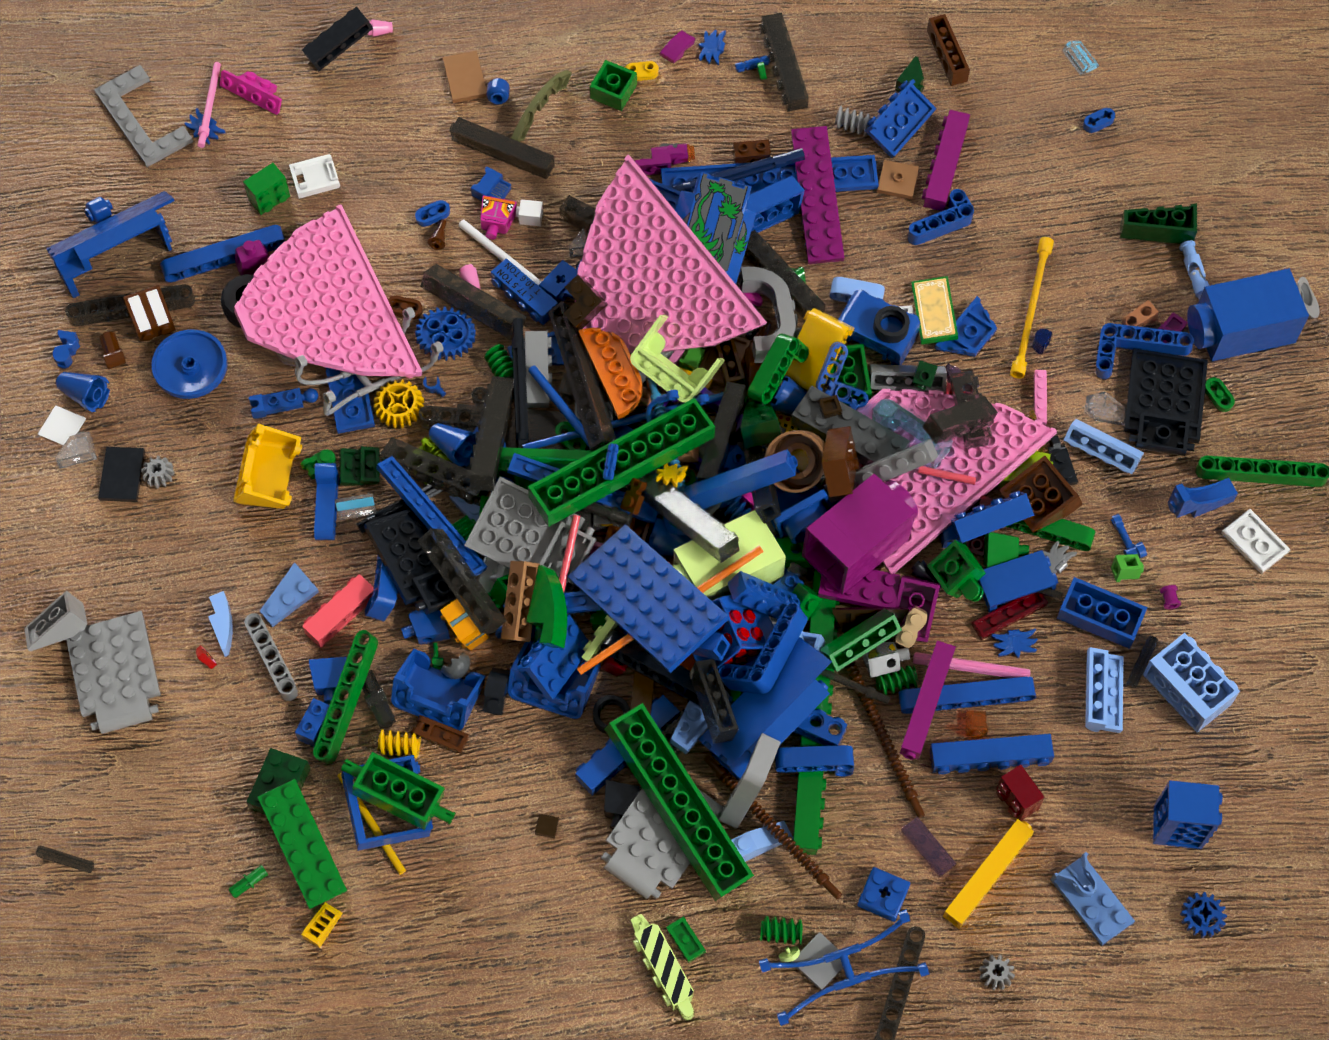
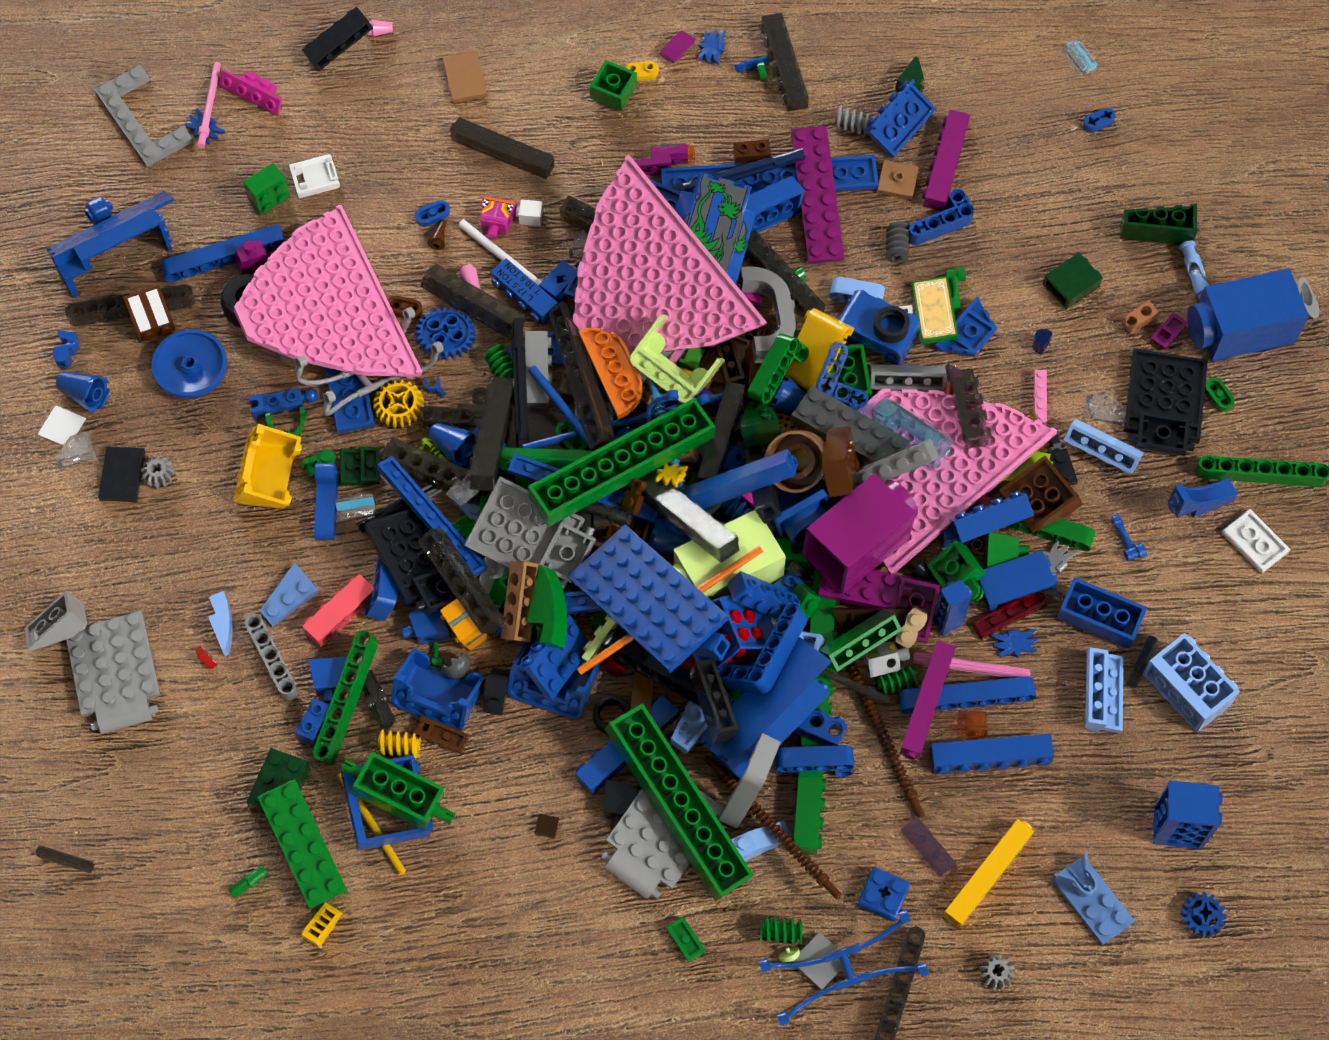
reddish brown piece [99,331,126,369] -> none
blue piece [471,167,512,201] -> none
blue head [486,78,510,105] -> none
olive tile [511,70,572,143] -> none
coral bar [559,515,580,592] -> none
dark brown brick [563,274,608,329] -> none
blue axle [603,443,619,480] -> none
yellowish green hinge [631,914,694,1020] -> none
dark brown tile [818,395,842,419] -> none
dark green brick [911,360,938,390] -> none
coral bar [918,466,976,485] -> none
clear smoke brick [922,396,998,444] -> none
reddish brown brick [927,14,970,86] -> none
dark red brick [996,765,1045,821] -> none
yellow hose [1010,237,1054,379] -> none
blue beam [1096,323,1194,379] -> none
bright green brick [1111,554,1144,582] -> none
magenta bush [1160,585,1181,610] -> none
none -> green piece [265,406,307,436]
none -> clear slope [446,468,489,506]
none -> dark grey piece [886,222,909,263]
none -> blue brick [933,580,972,636]
none -> green brick [946,266,966,312]
none -> dark green brick [1043,252,1103,310]

